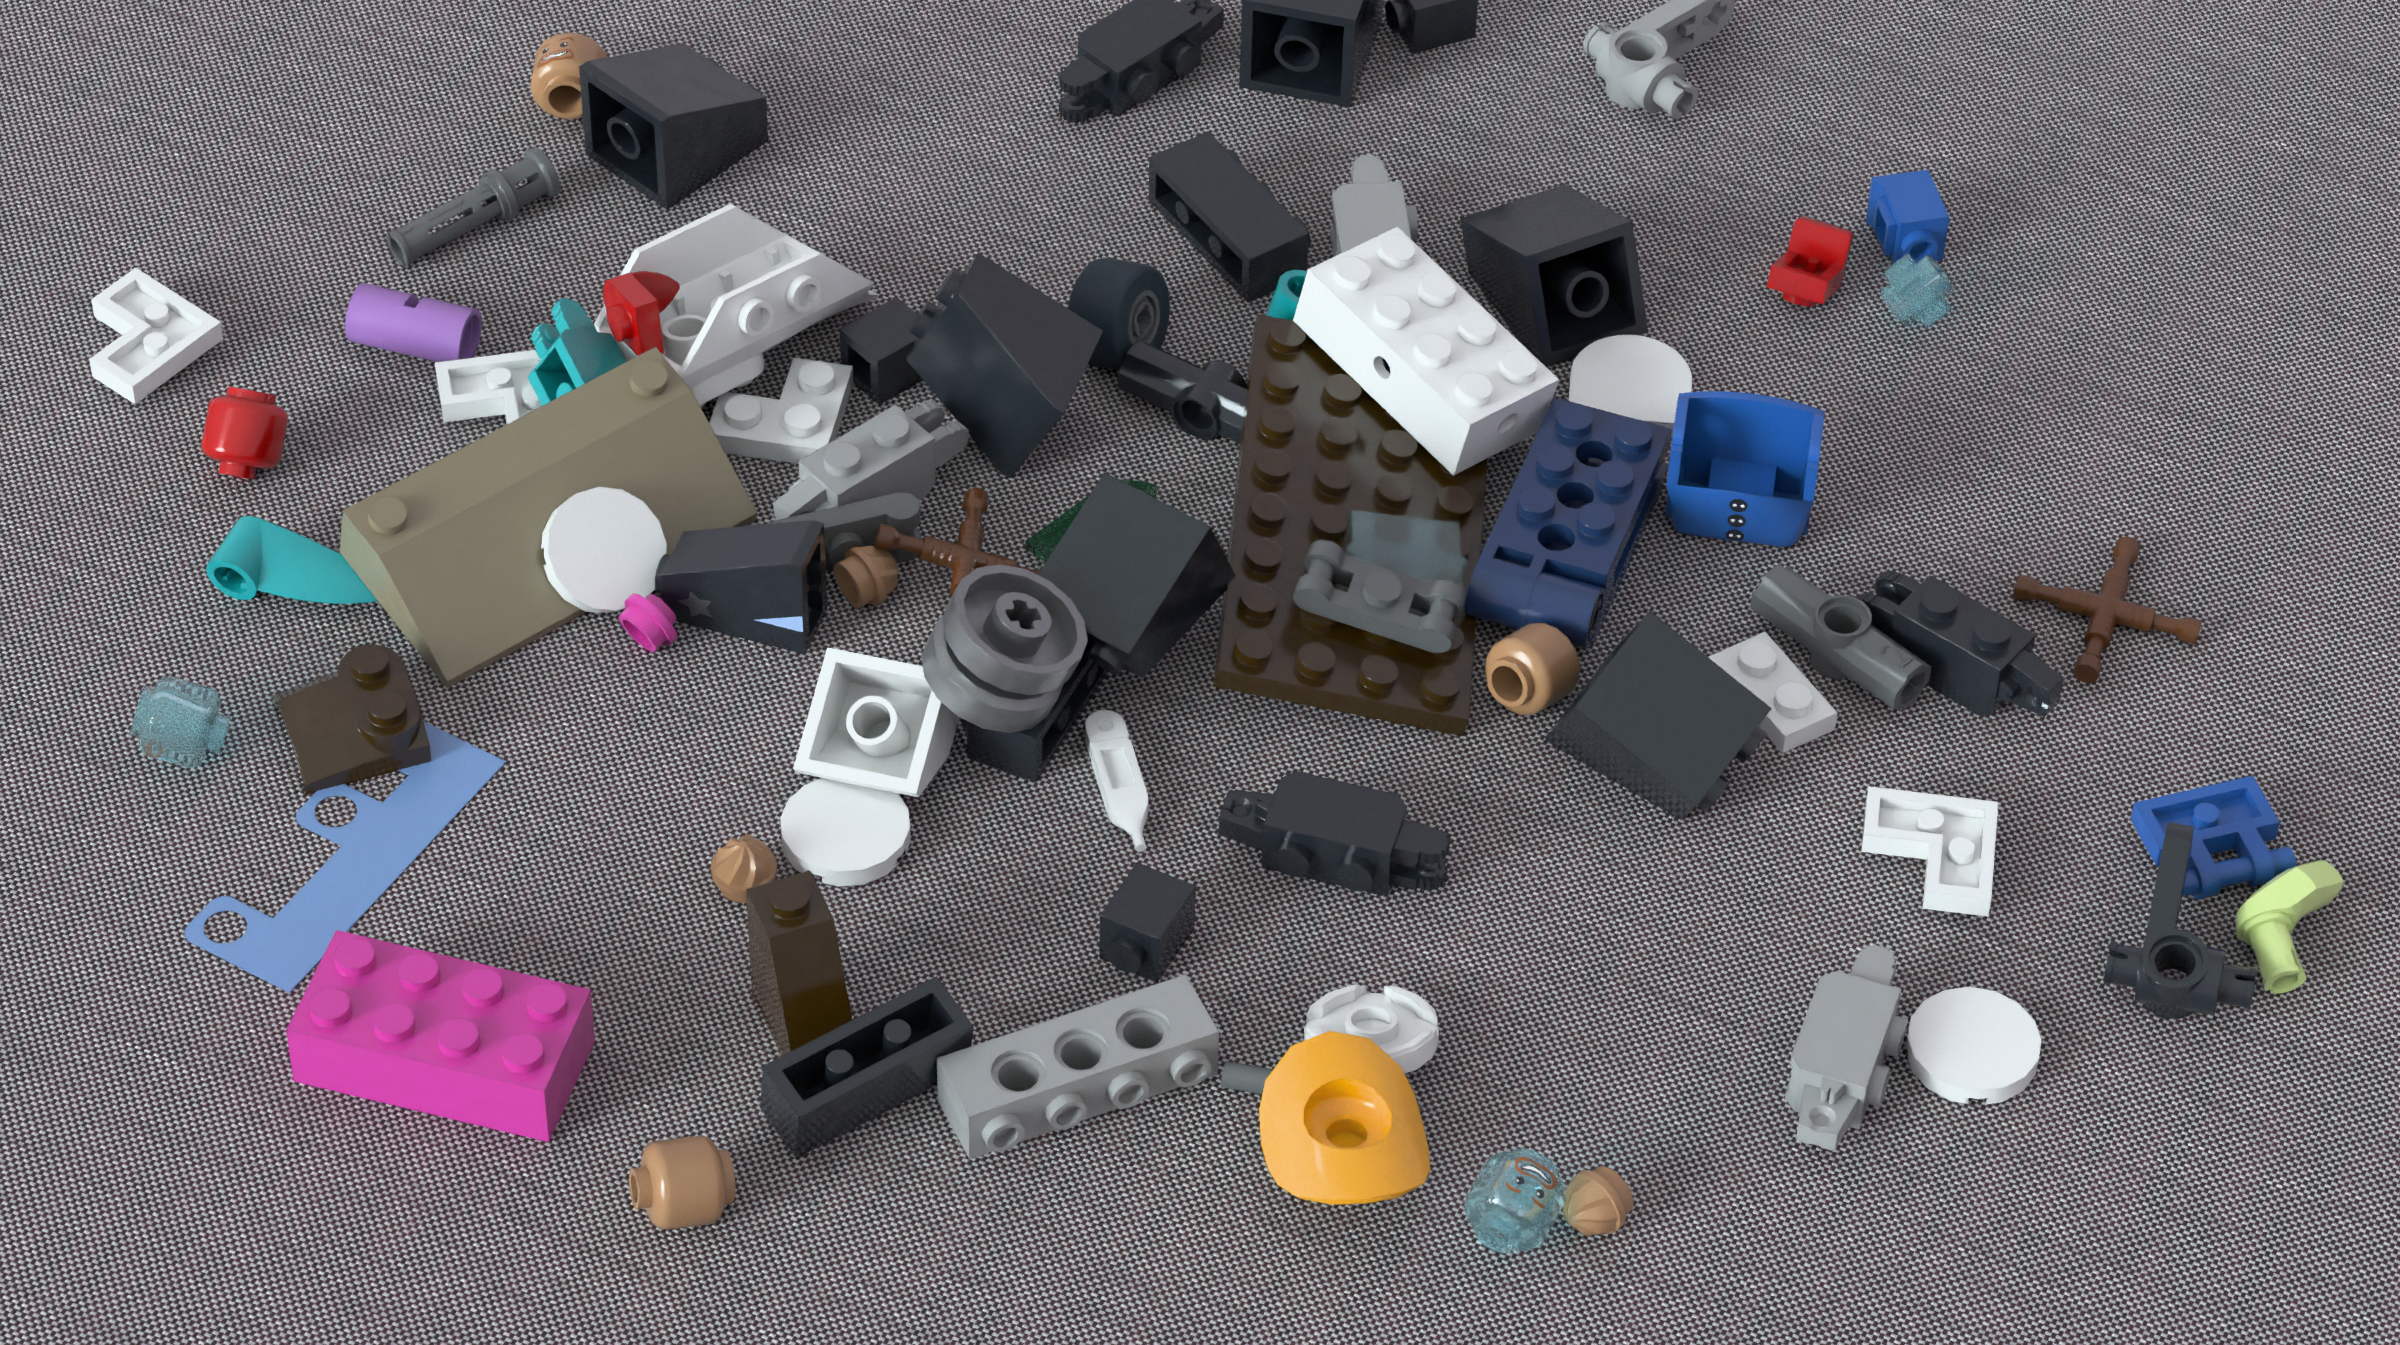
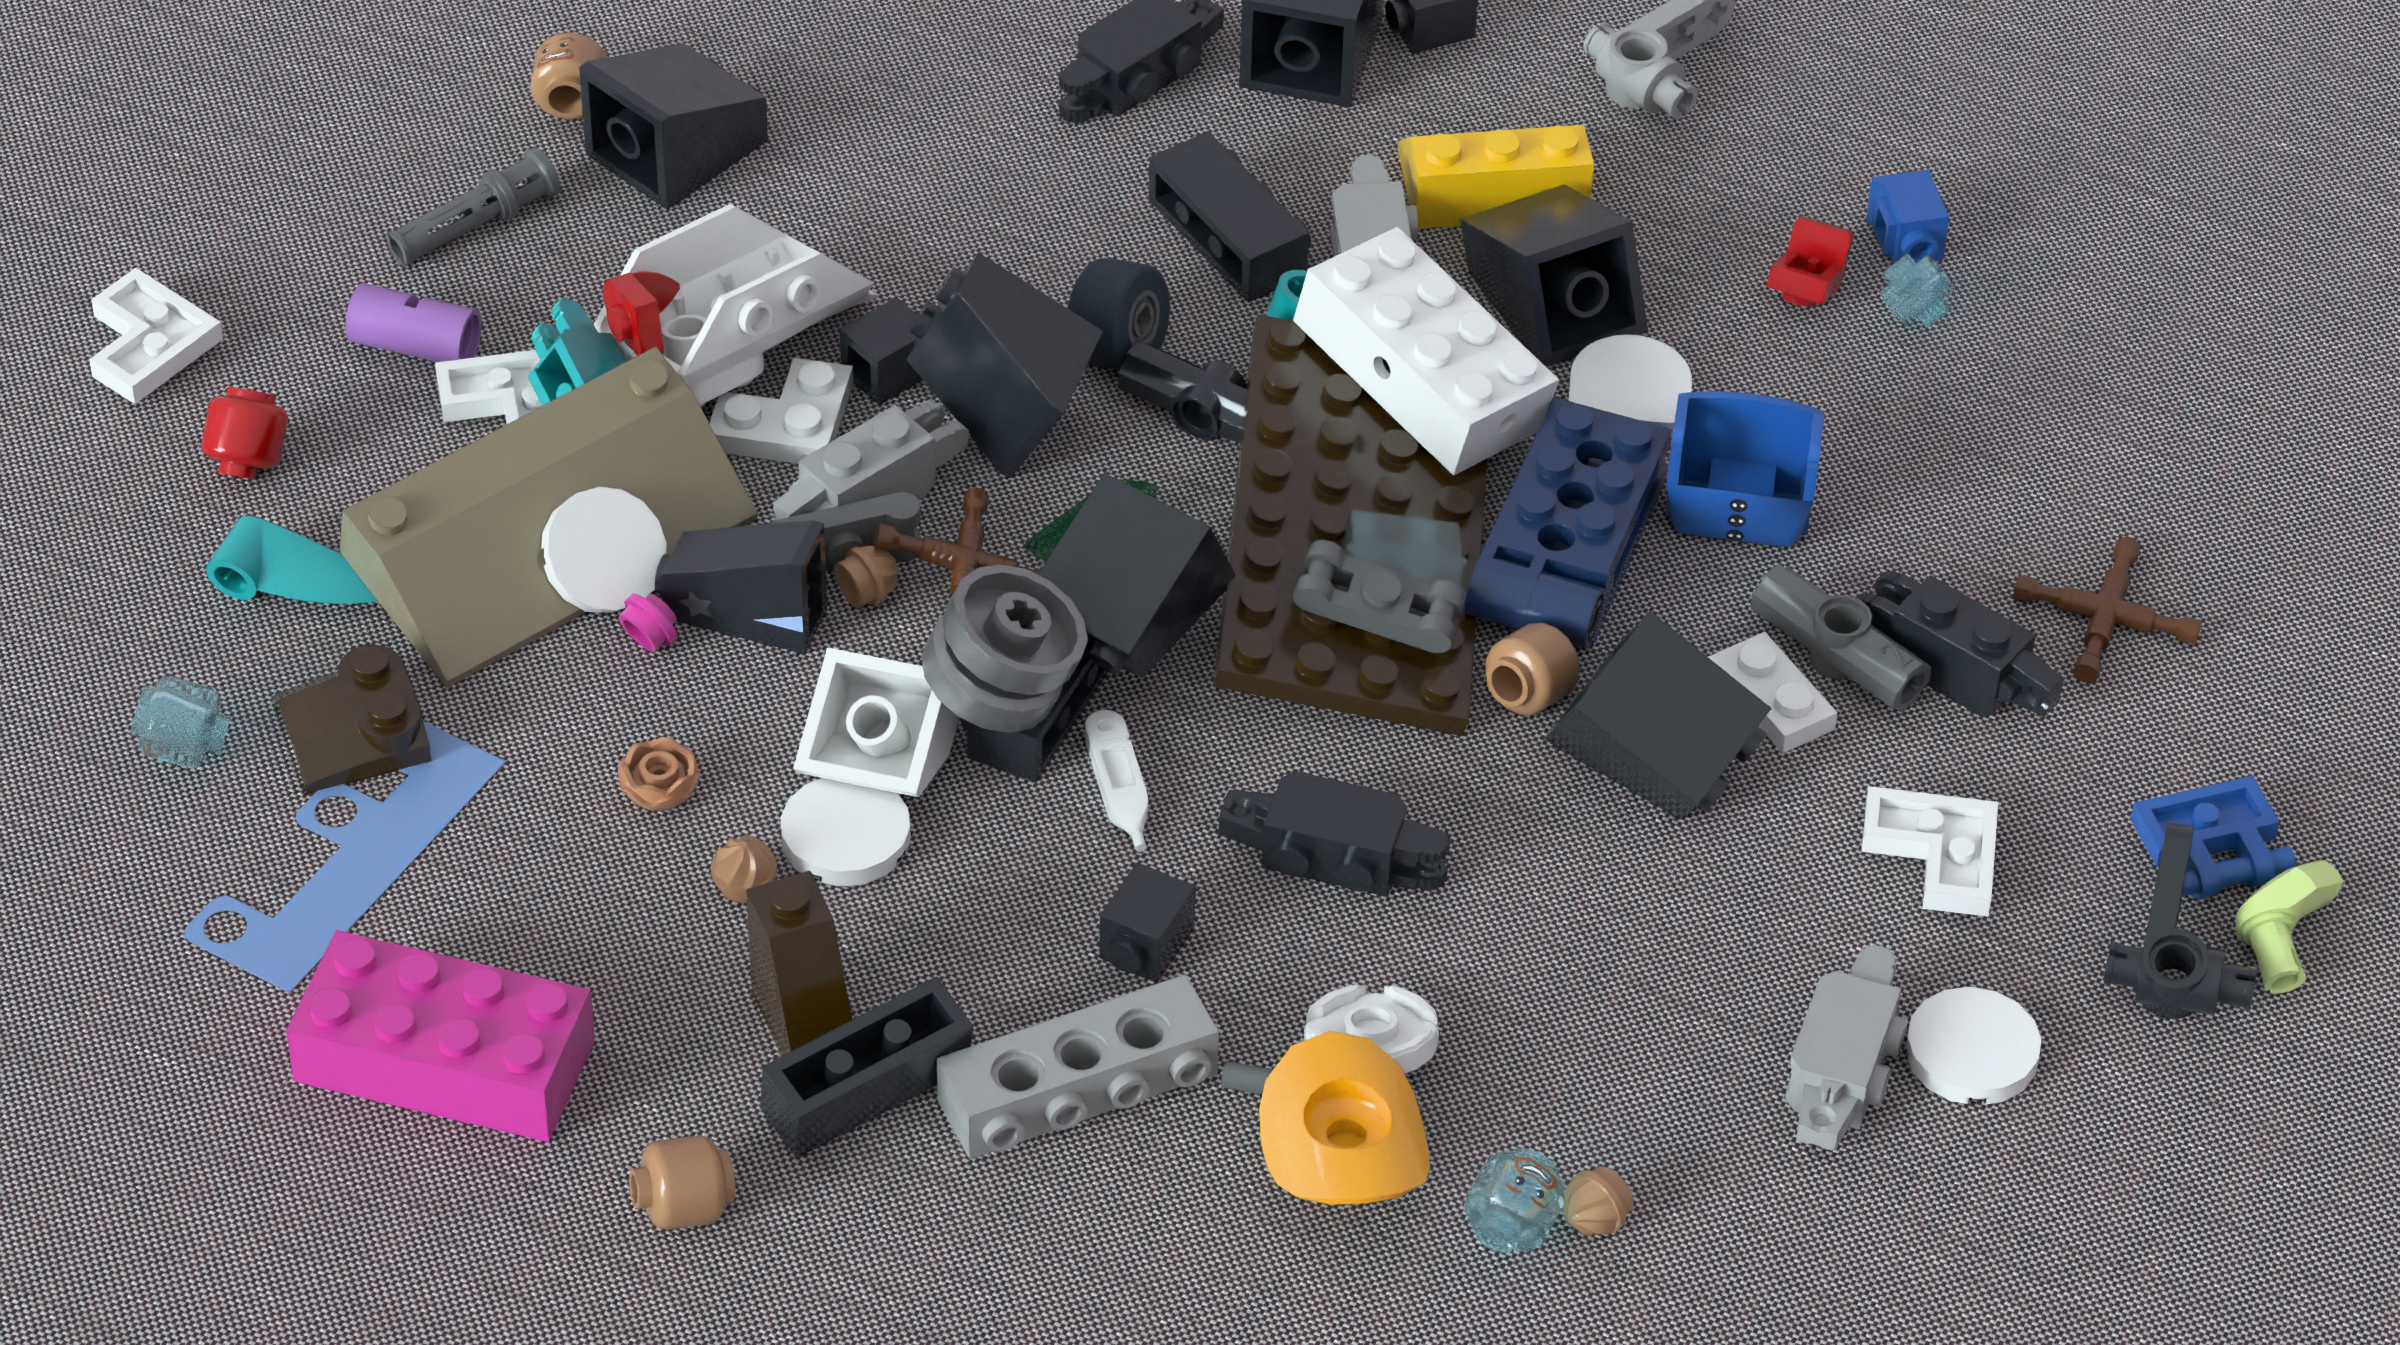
none -> nougat plate [618,737,700,811]
none -> yellow slope [1397,125,1594,229]

